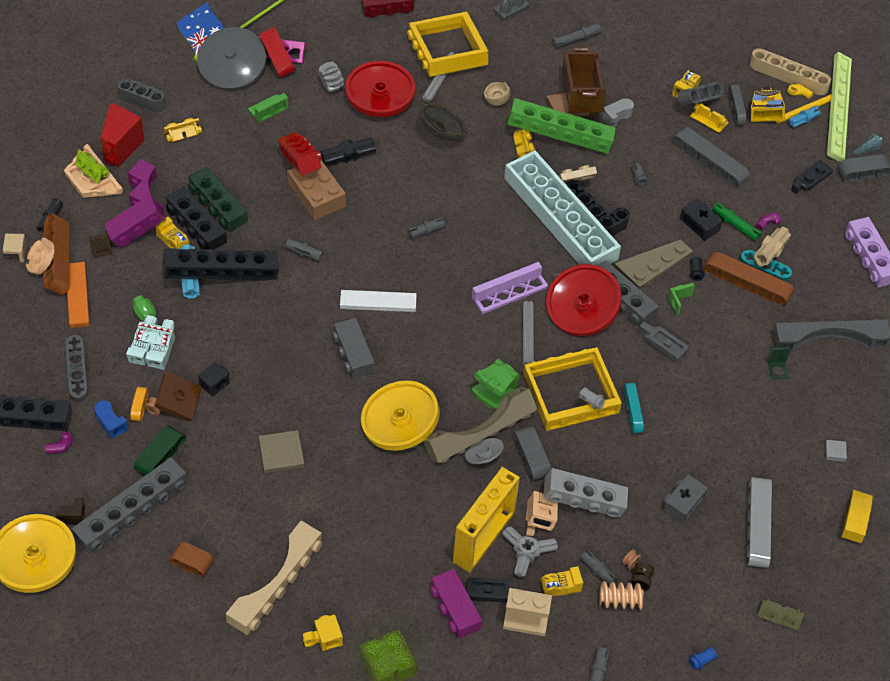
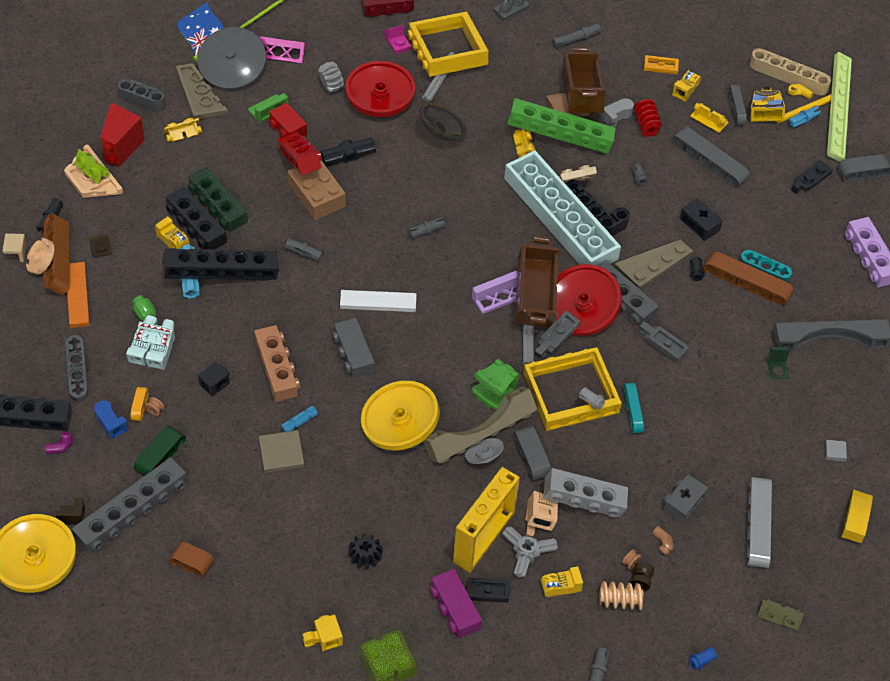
magenta brick [105,195,166,247] -> none
magenta arch [128,159,164,212] -> none
reddish brown plate [154,371,201,421] -> none
tan arch [226,521,323,635] -> none
red beam [259,27,296,78] -> none
tan hair [484,82,510,106] -> none
tan panel [503,588,552,636] -> none
dark grey pin [580,550,618,587] -> none
bright green bracket [668,283,695,316] -> none
dark grey beam [678,82,724,106] -> none
green pin [712,202,762,242] -> none
tan piece [754,227,791,267] -> none
magenta arm [756,212,782,231] -> none
clear light blue cone [851,133,883,157] -> none
none -> dark tan wing [176,63,228,119]
none -> nougat brick [254,325,300,402]
none -> red brick [269,103,307,137]
none -> dark azure axle [281,406,318,432]
none -> black gear [348,533,383,570]
none -> dark pink slope [381,25,411,54]
none -> reddish brown container [515,235,560,328]
none -> dark grey hinge [535,311,581,358]
none -> red piece [634,99,662,137]
none -> light orange tile [644,55,679,74]
none -> nougat arm [652,526,674,555]

